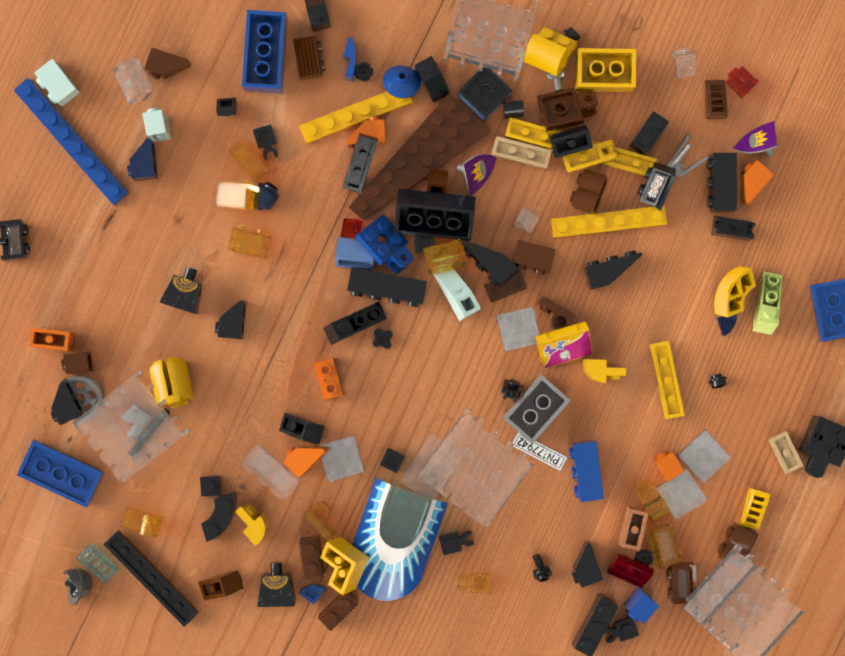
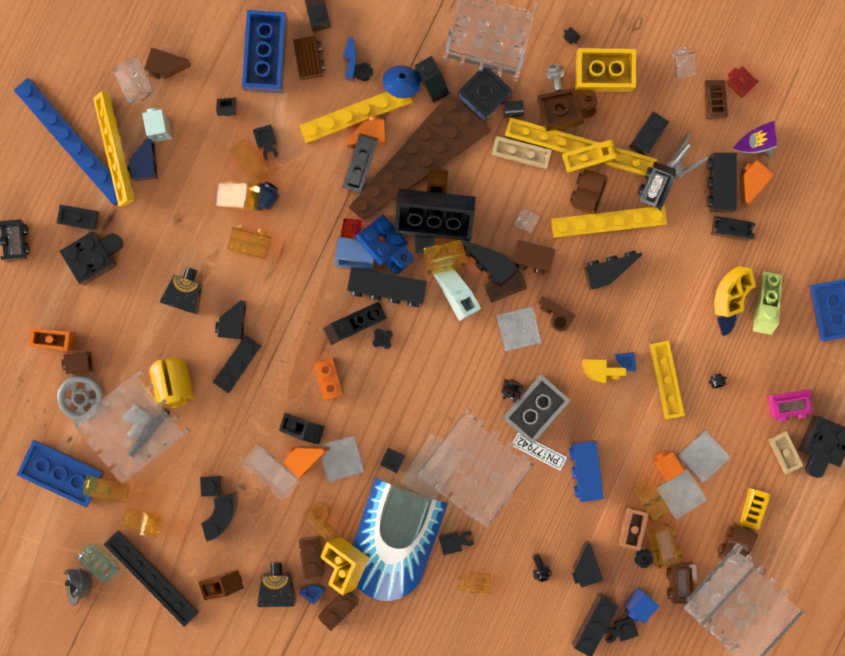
light aqua brick [34,59,80,106] -> none
black slope [51,378,84,425] -> none
yellow brick [235,503,269,546] -> none
dark purple shield [457,154,497,196] -> none
yellow brick [524,27,577,76] -> none
piece [535,321,593,369] -> none
black brick [548,125,593,158] -> none
dark red plate [607,553,654,588] -> none
none -> black plate [56,205,99,231]
none -> black brick [59,231,123,285]
none -> clear yellow slope [82,475,130,504]
none -> yellow plate [93,91,134,207]
none -> black plate [213,335,262,393]
none -> blue tile [614,352,636,371]
none -> dark pink window [767,389,813,421]

